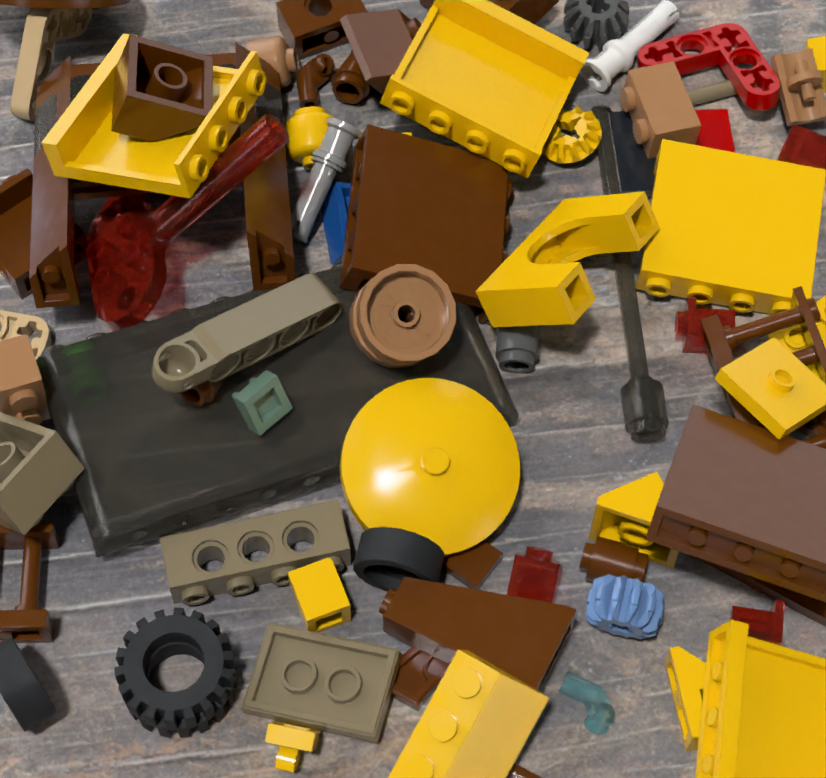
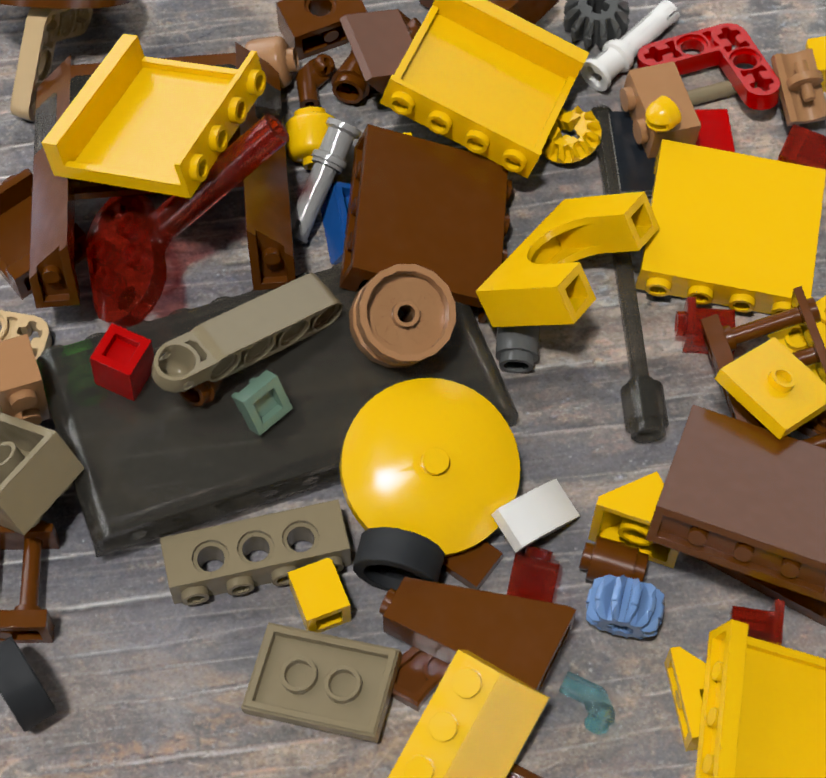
reddish brown slope [111,34,213,142] -> none
black tyre [114,608,238,738] -> none
yellow tile [265,721,321,772] -> none
none -> red panel [90,323,154,401]
none -> white slope [491,479,580,553]
none -> yellow hinge [645,95,682,133]

